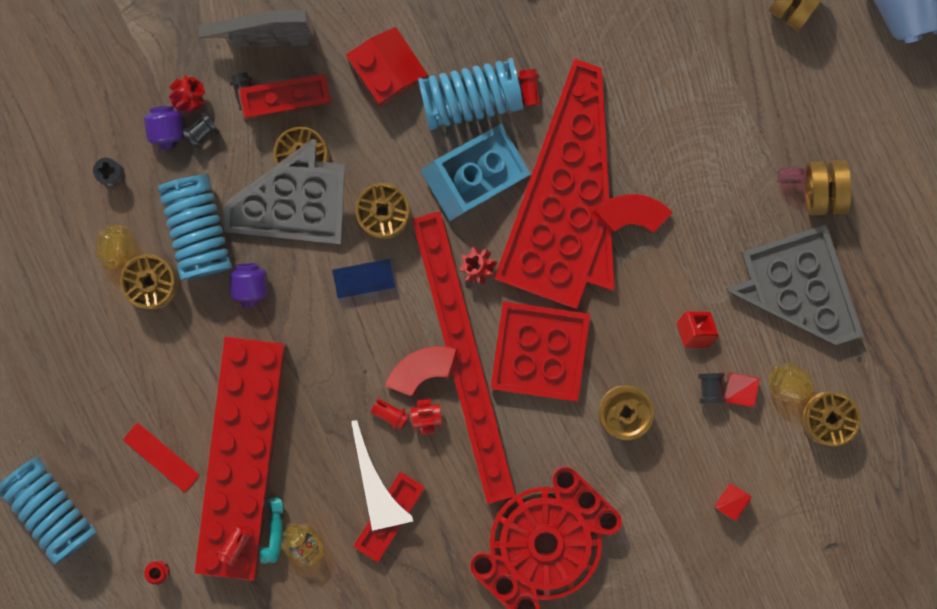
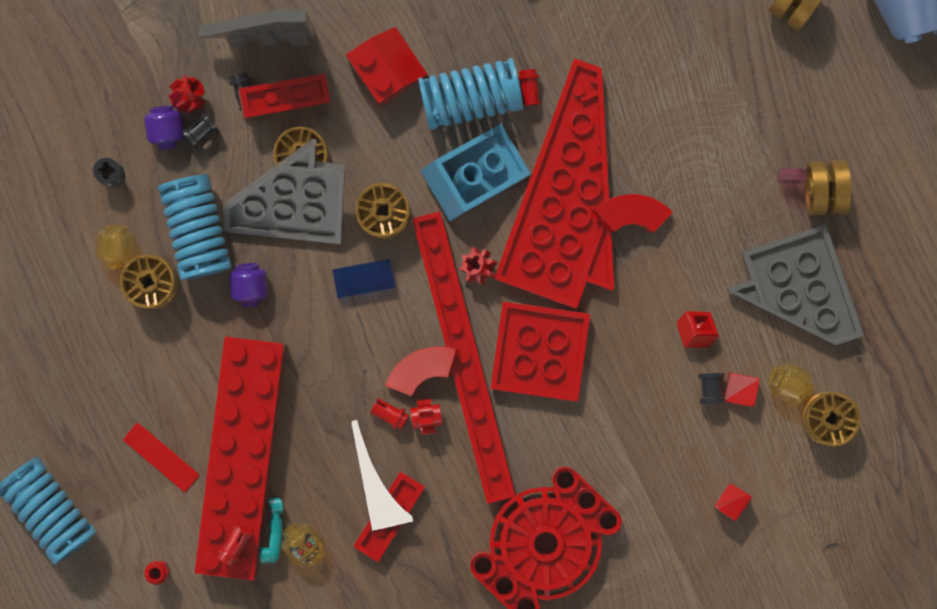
pearl gold wheel [598,386,654,440] -> none

